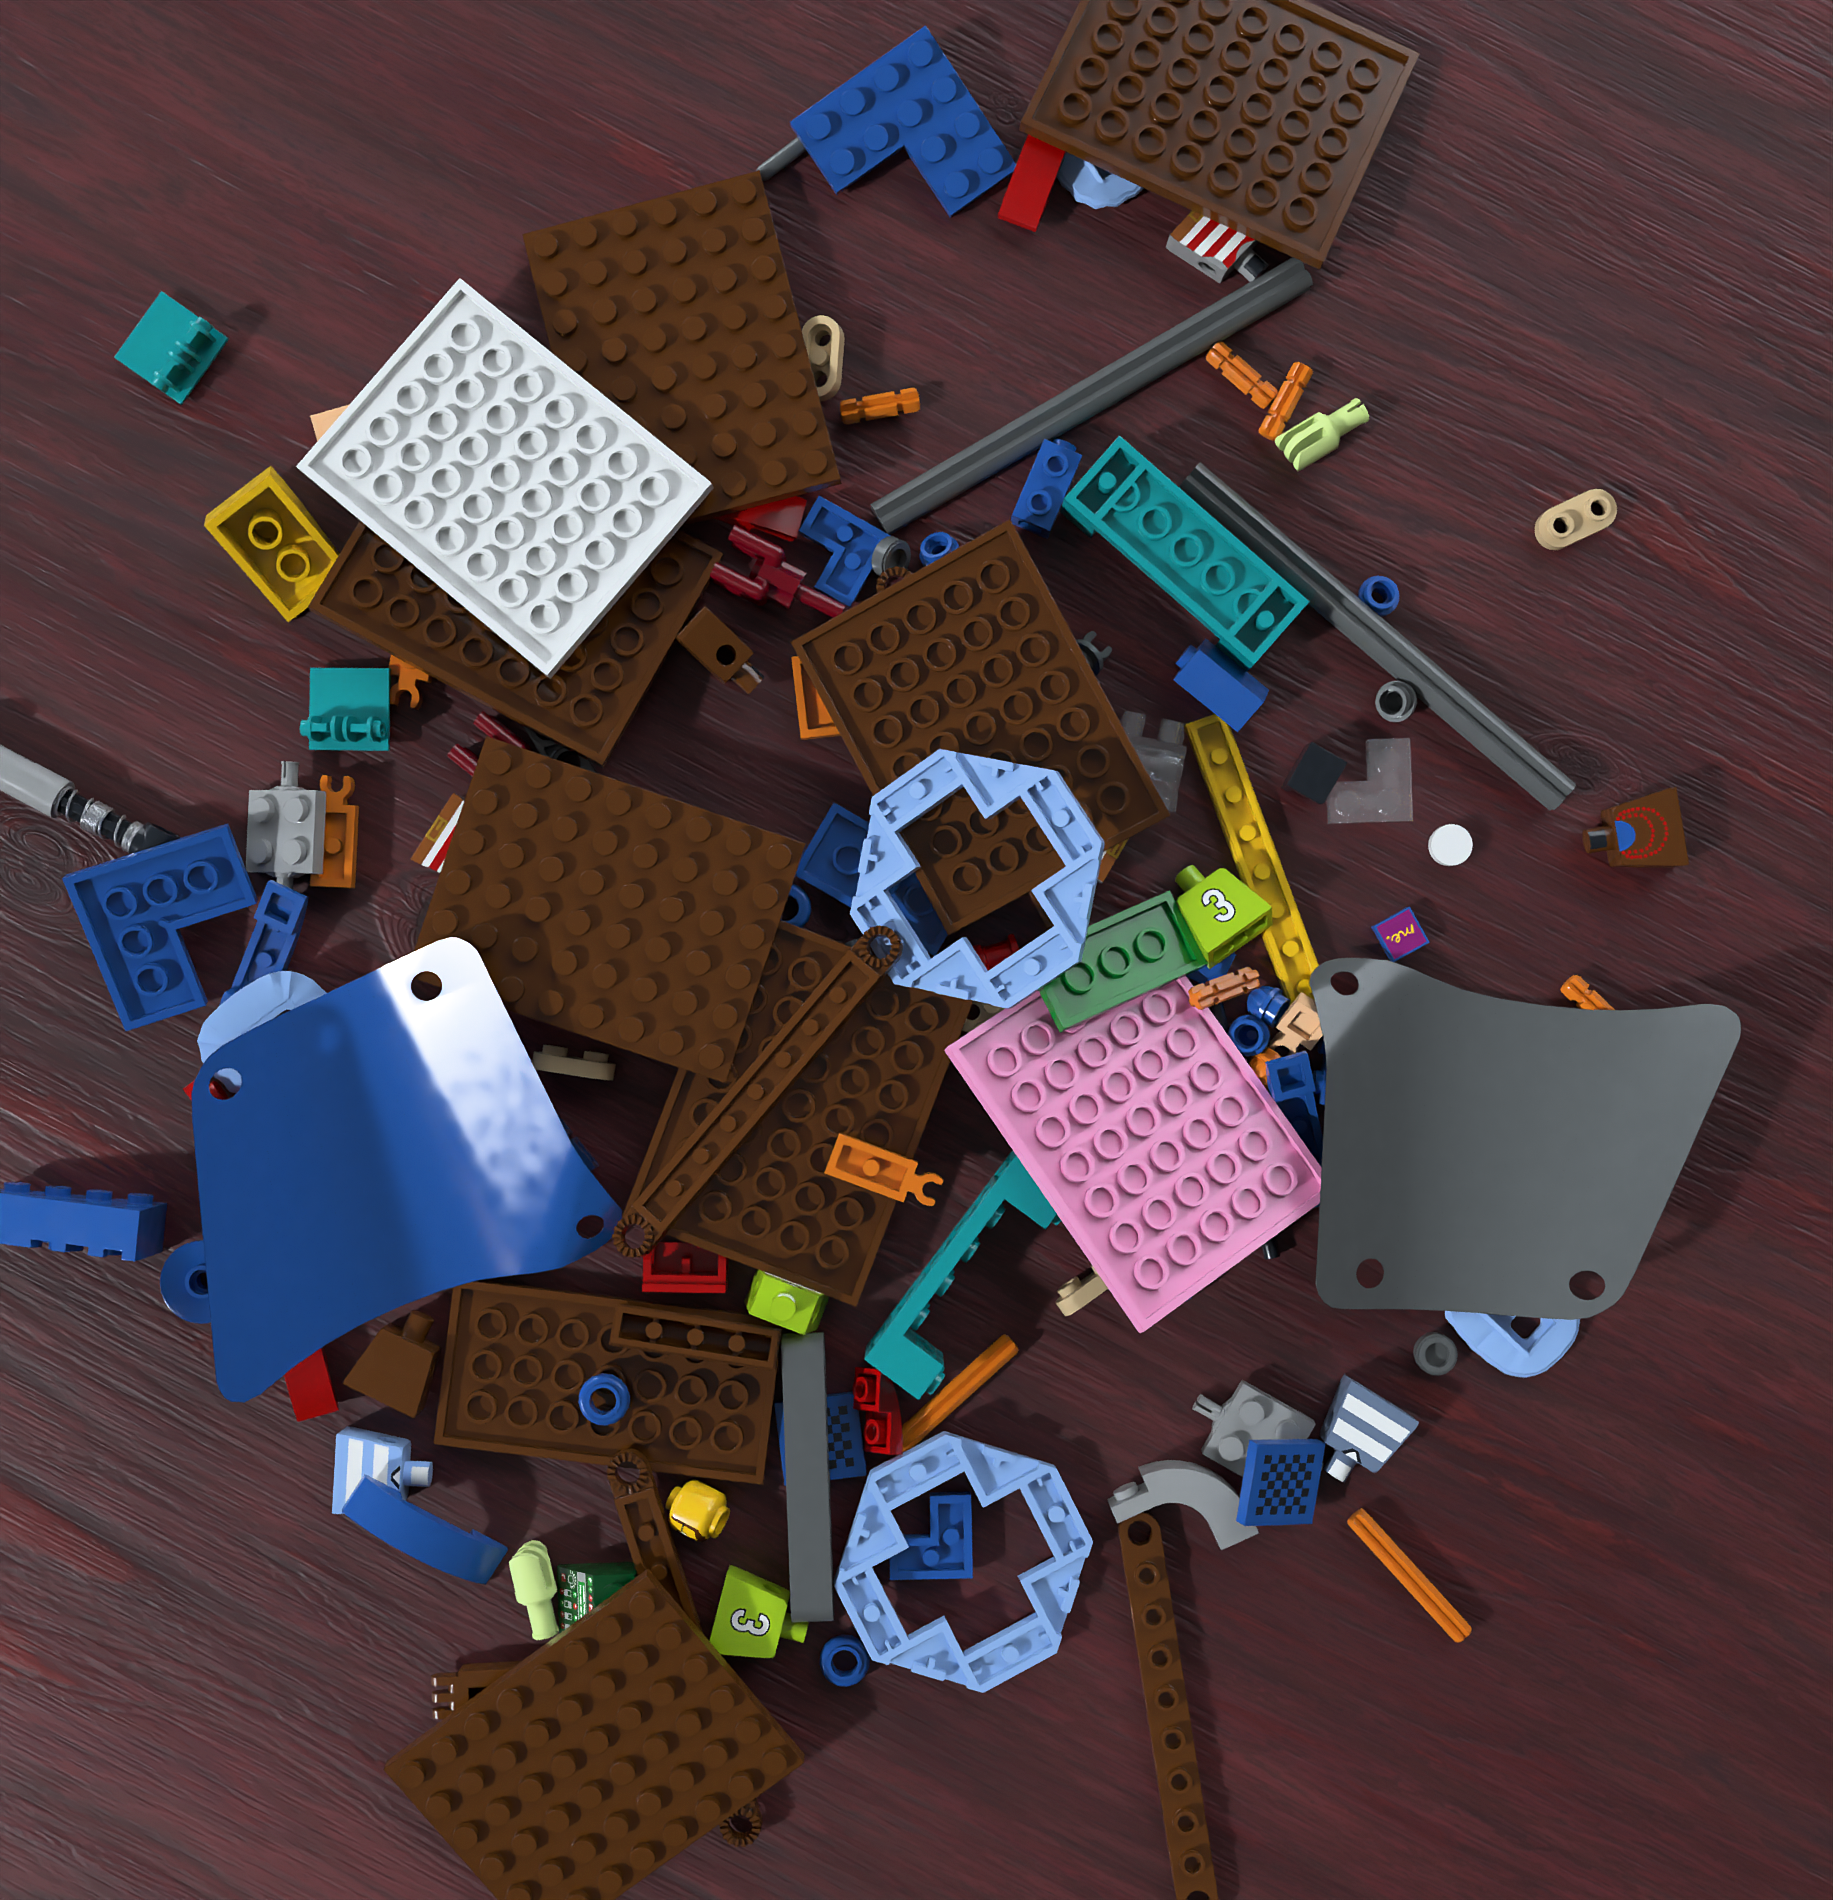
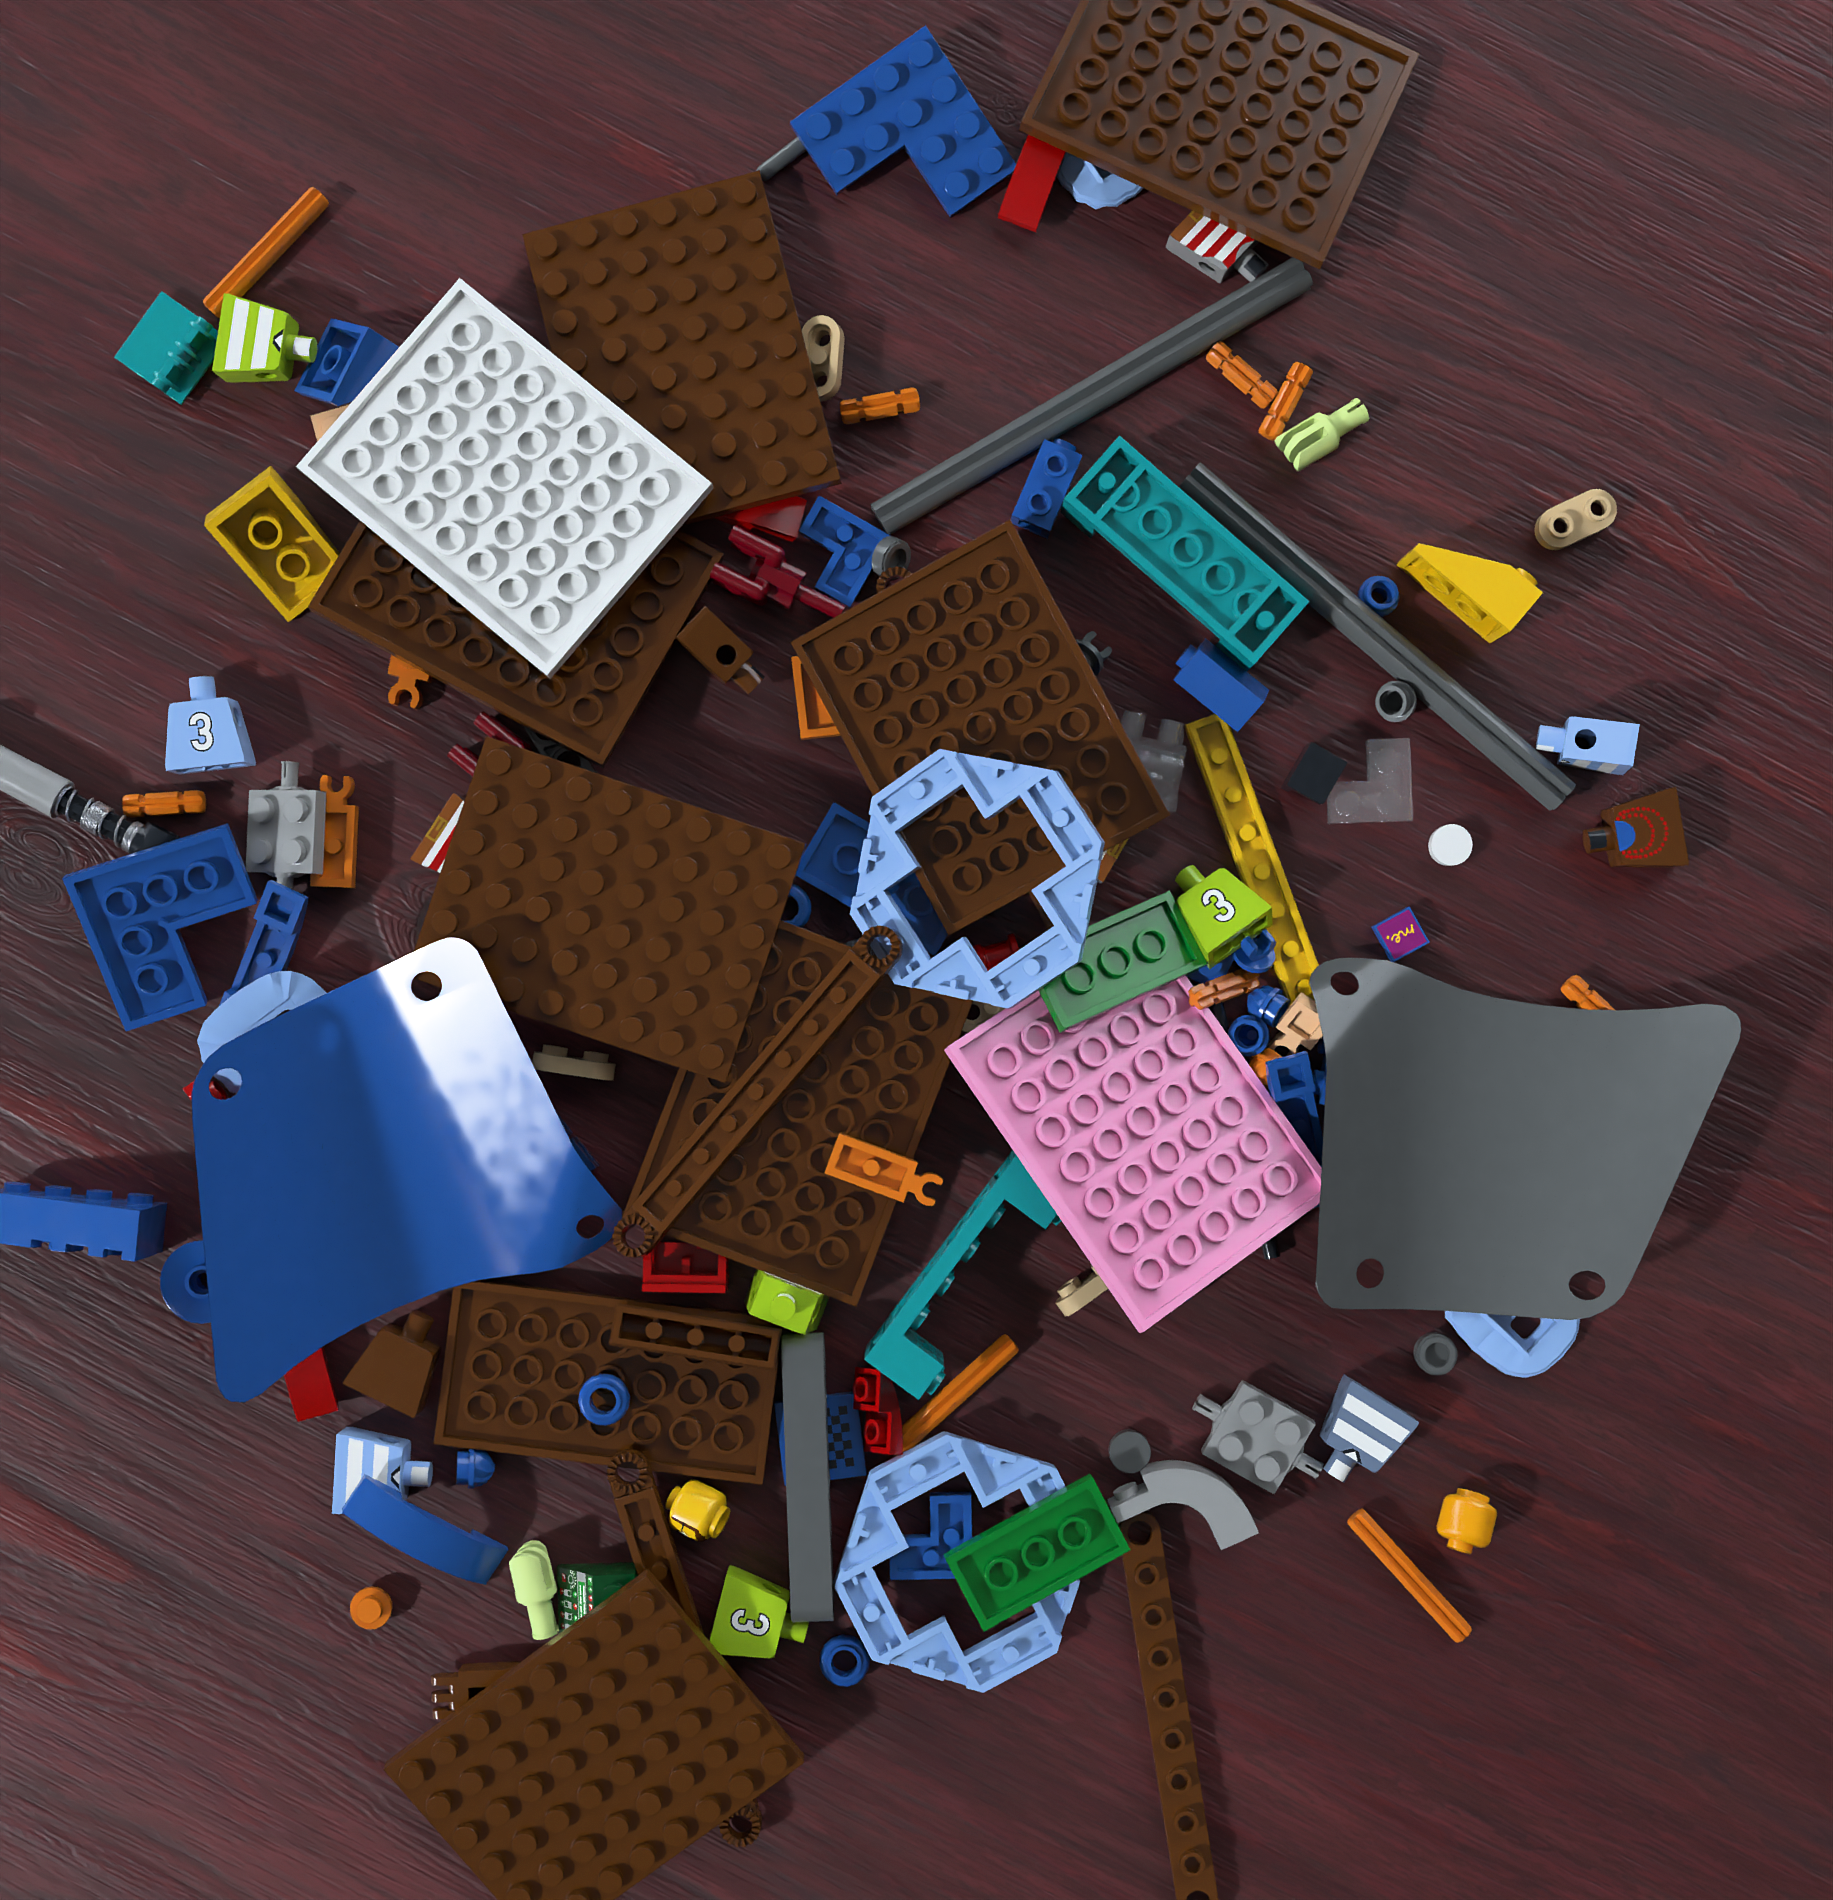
teal hinge [300,668,391,751] -> none
blue plate [919,532,959,567] -> none
blue tile [1236,1439,1325,1526] -> none
none -> orange axle [122,790,206,818]
none -> light blue torso [165,676,256,774]
none -> orange axle [203,187,329,318]
none -> lime torso [212,293,317,383]
none -> blue slope [294,318,399,406]
none -> orange plate [350,1586,393,1629]
none -> blue plate [456,1449,495,1489]
none -> green plate [943,1473,1130,1632]
none -> dark grey tile [1108,1429,1151,1473]
none -> blue plate [1233,929,1276,973]
none -> yellow slope [1396,543,1543,643]
none -> light orange head [1437,1488,1497,1554]
none -> light blue torso [1536,717,1640,775]

